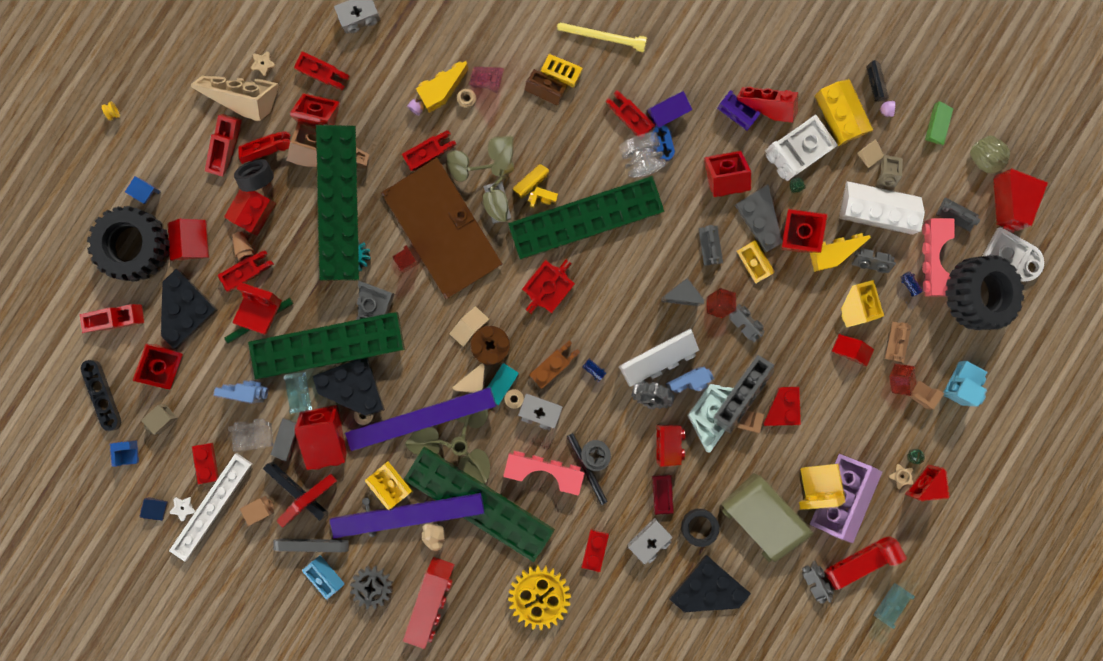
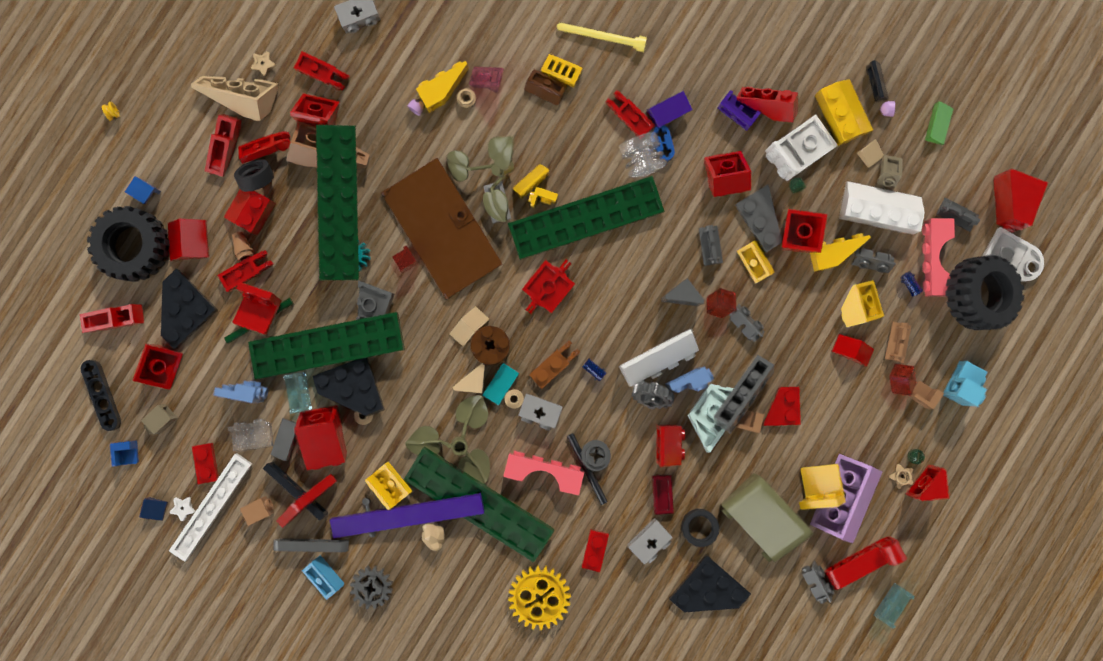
dark purple tile [345,387,497,451] -> none
red hinge [401,130,456,172] -> none
wedge [403,557,455,649] -> none
olive hair [970,135,1010,174] -> none

